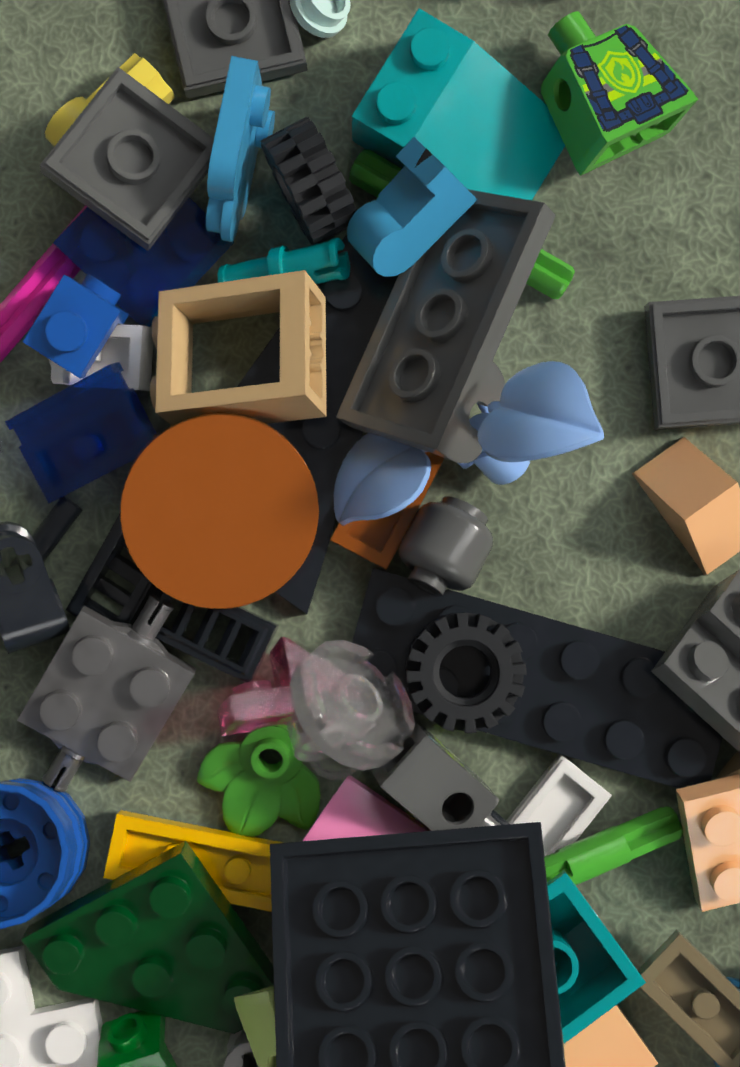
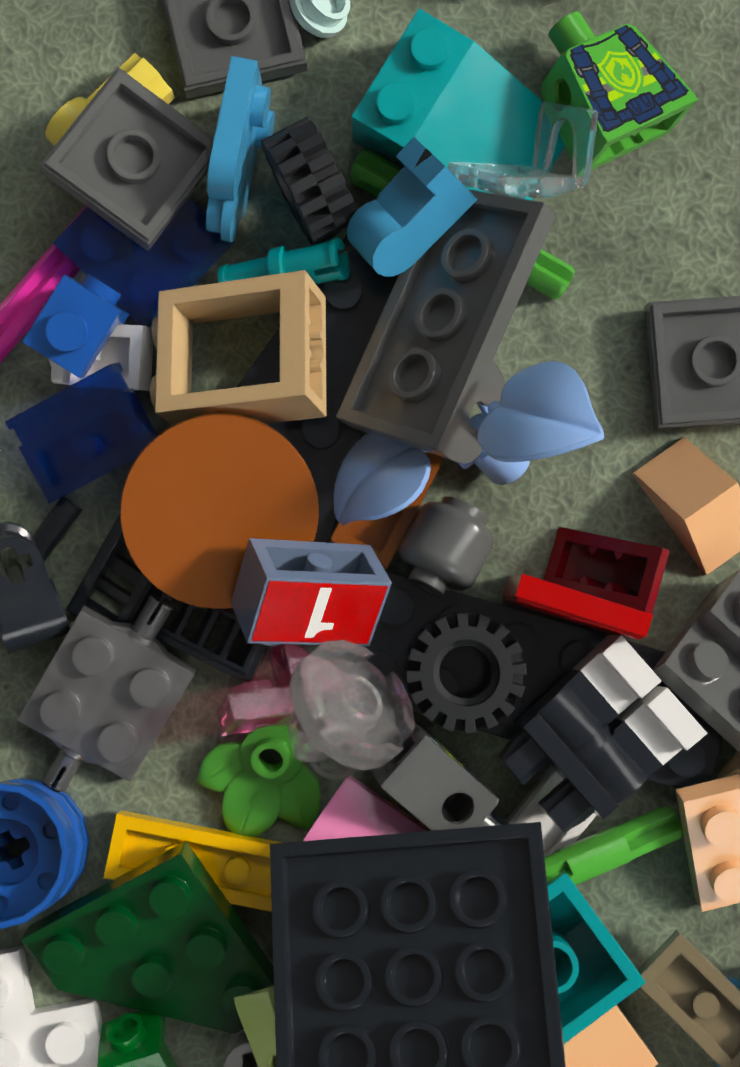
none -> brick [231,538,392,647]
none -> clear piece [448,102,598,199]
none -> black hips [497,635,708,833]
none -> red tile [502,573,653,640]
none -> dark red slope [544,527,670,614]

